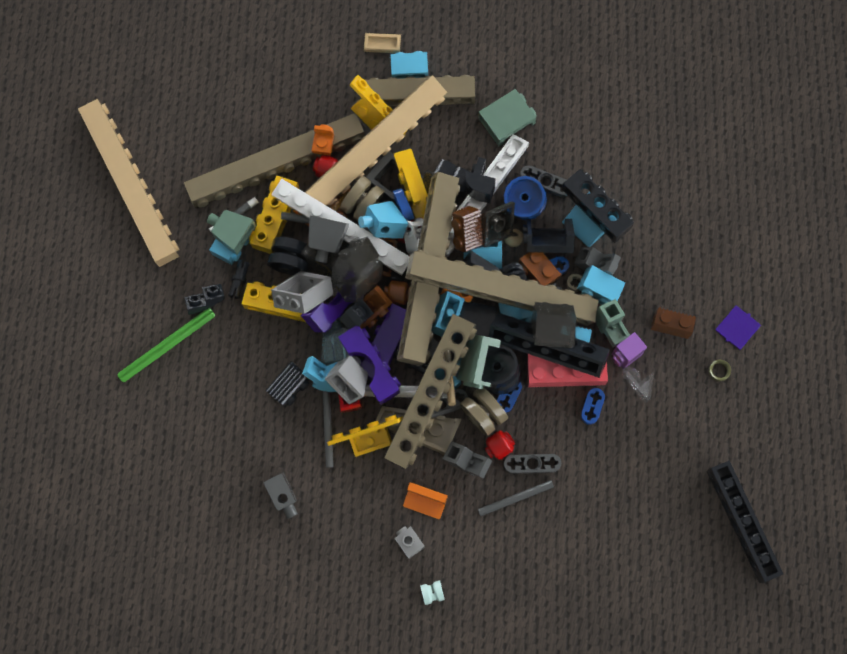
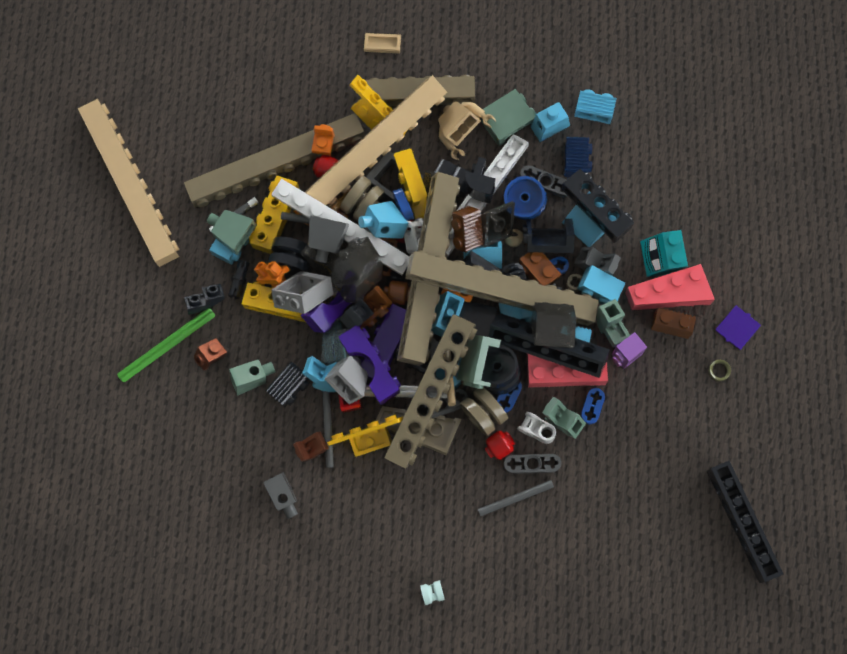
medium azure brick [391,51,428,79] -> none
light grey brick [395,526,425,559] -> none
orange panel [403,482,448,519] -> none
dark grey brick [442,441,492,479] -> none
clear slope [621,366,654,404] -> none
none -> copper bracket [194,338,227,371]
none -> sand green torso [229,360,275,396]
none -> orange hips [254,261,290,288]
none -> copper bracket [293,431,329,461]
none -> tan torso [438,101,496,160]
none -> white piece [517,412,556,444]
none -> medium azure torso [531,102,570,142]
none -> sand green brick [542,397,586,439]
none -> dark blue brick [564,137,592,177]
none -> medium azure brick [574,90,617,124]
none -> coral wedge [625,264,715,310]
none -> teal slope [640,230,688,277]

